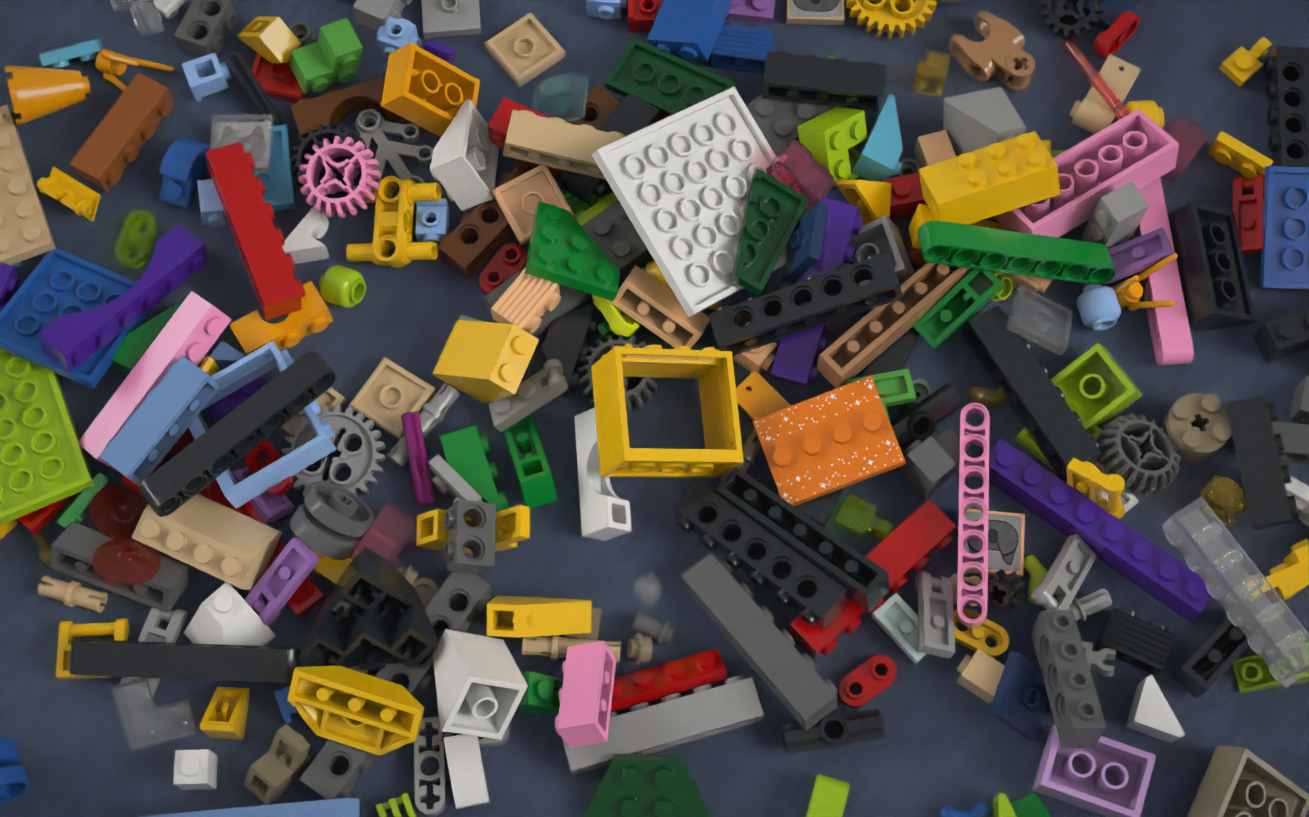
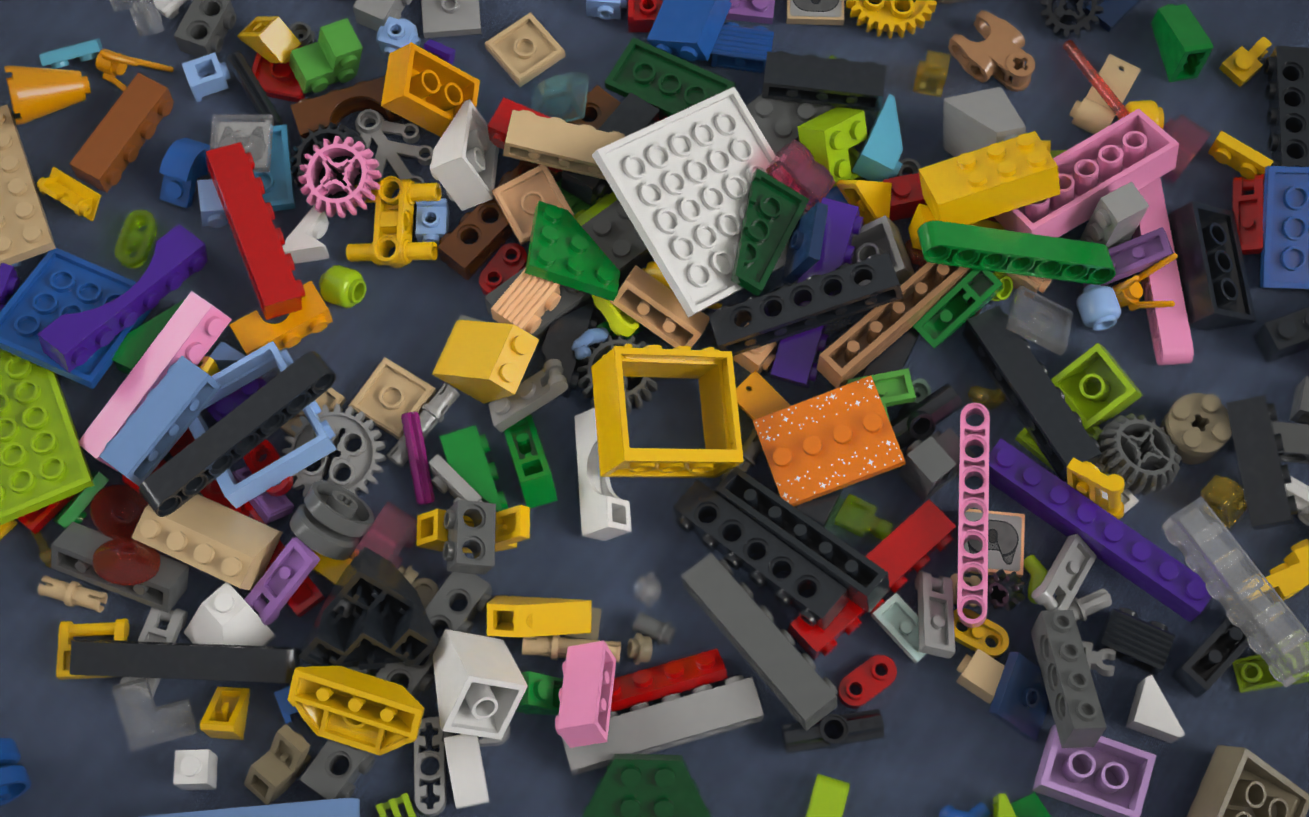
light nougat brick [914,130,956,168] -> none
red plate [1094,10,1141,60] -> none
none -> medium blue arm [571,327,609,360]
none -> green slope [1151,4,1214,83]

